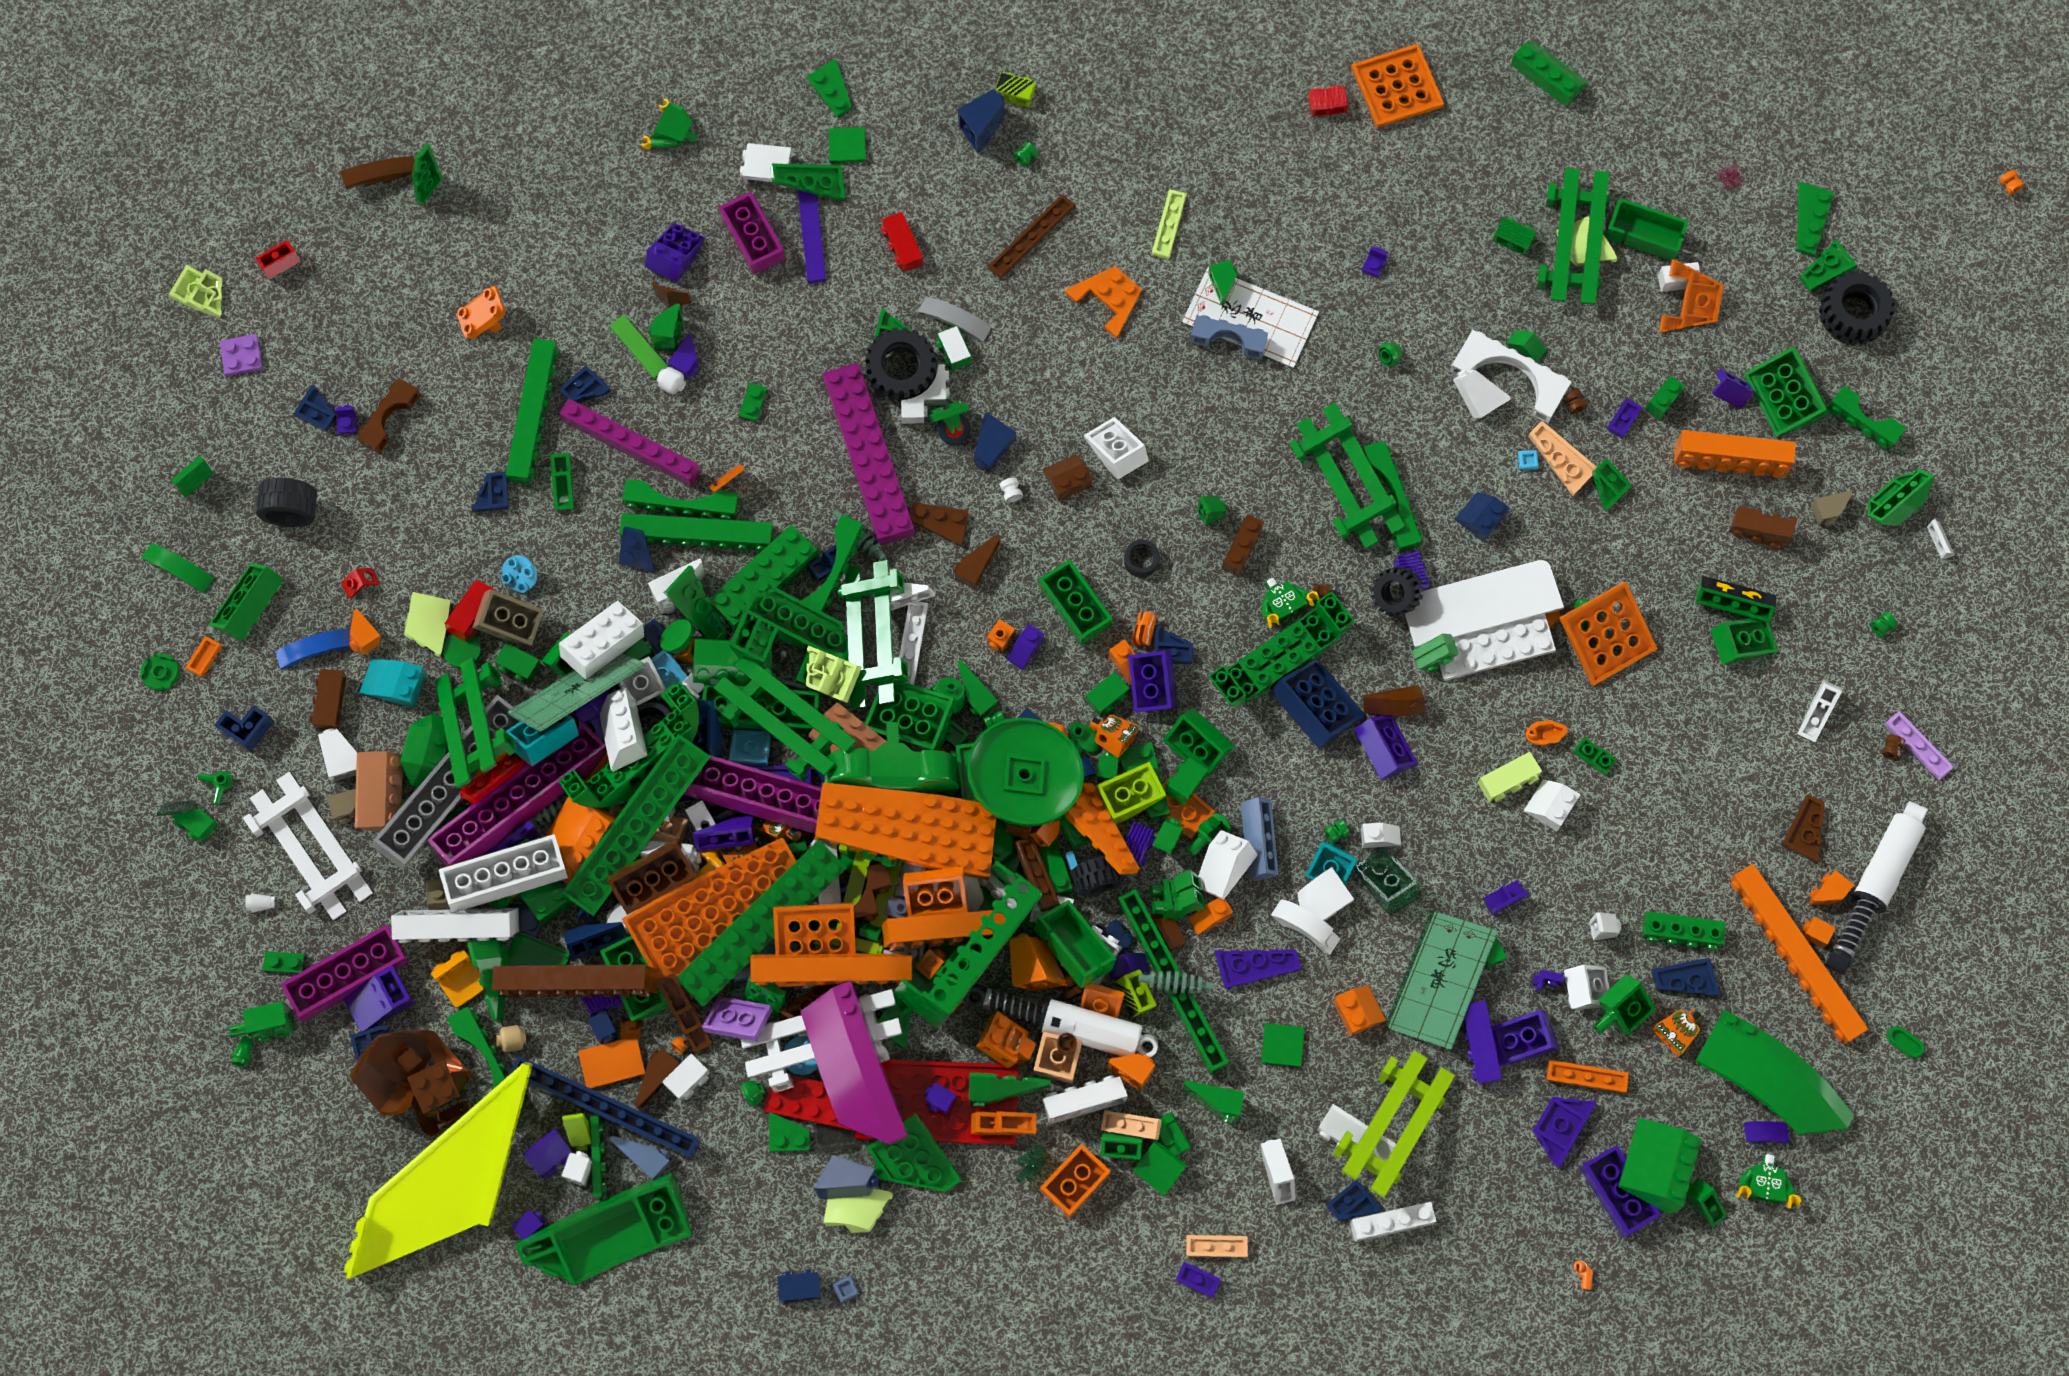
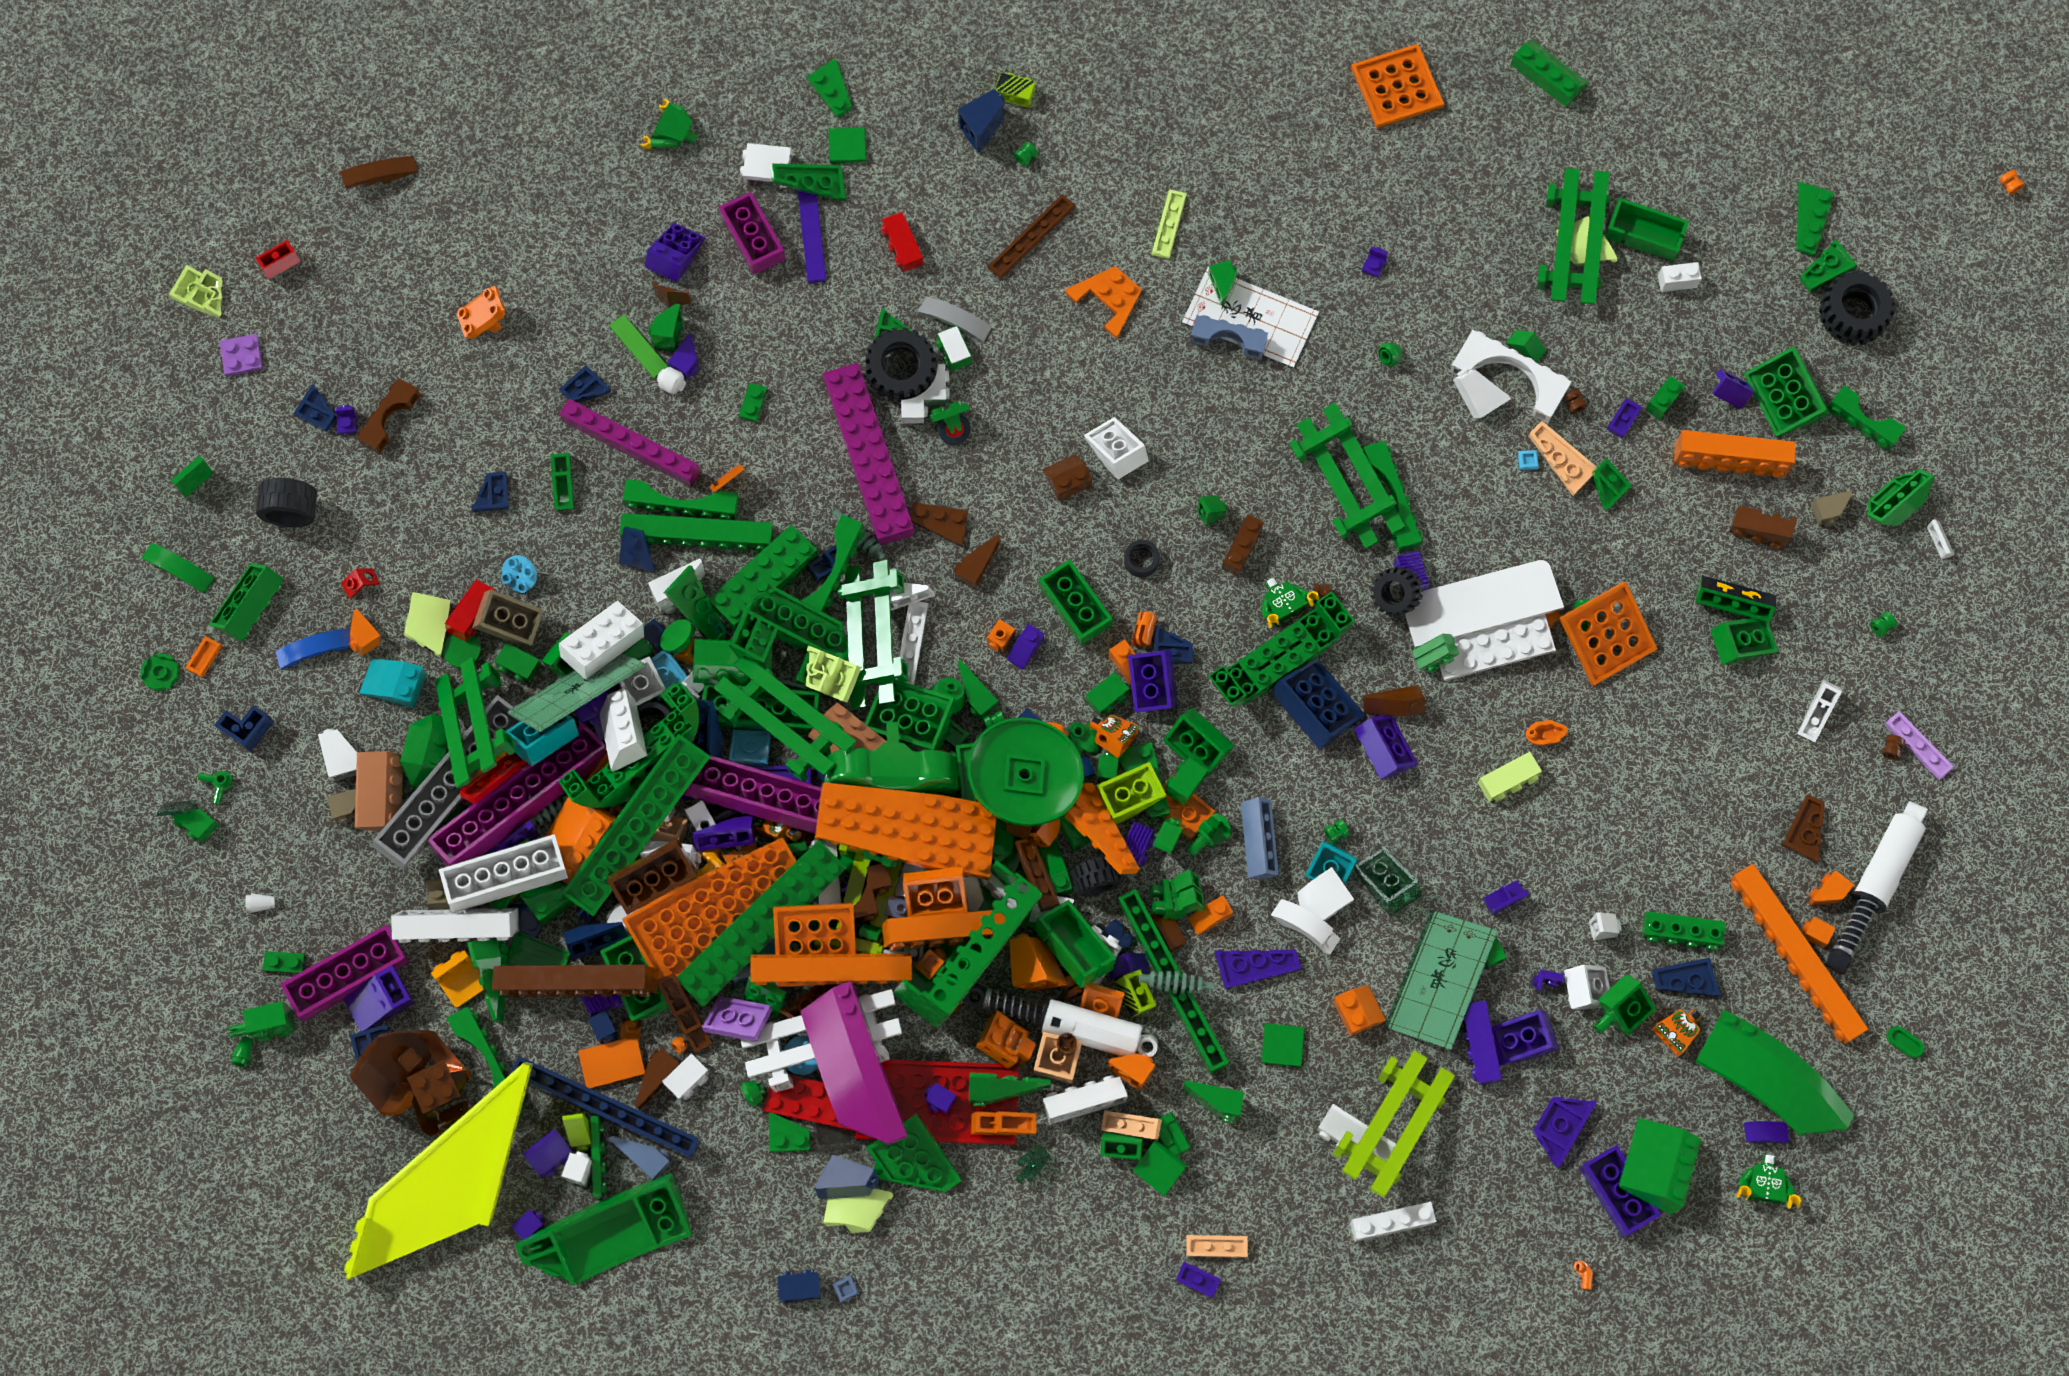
white fence [243,772,373,921] -> none
reddish brown brick [310,669,347,731] -> none
green wedge [412,144,443,206] -> none
tan head [496,1025,526,1053] -> none
green brick [505,338,560,484] -> none
green wing [877,996,912,1049] -> none
dark blue slope [974,412,1016,472] -> none
white wheel [999,478,1023,503] -> none
orange brick [1040,1143,1111,1219] -> none
medium azure tile [1066,851,1078,873] -> none
white slope [1198,830,1258,900] -> none
white slope [1261,1139,1295,1205] -> none
red brick [1308,85,1348,117] -> none
dark blue wing [1325,1179,1382,1221] -> none
white slope [1360,823,1401,848] -> none
dark blue slope [1454,492,1510,542] -> none
green brick [1492,217,1537,256] -> none
white slope [1524,779,1580,831] -> none
orange plate [1546,1060,1629,1093] -> none
green slope [1572,737,1617,775] -> none
orange wing [1659,259,1724,332] -> none
green slope [1686,1178,1727,1228] -> none
clear pink slope [1715,165,1742,189] -> none

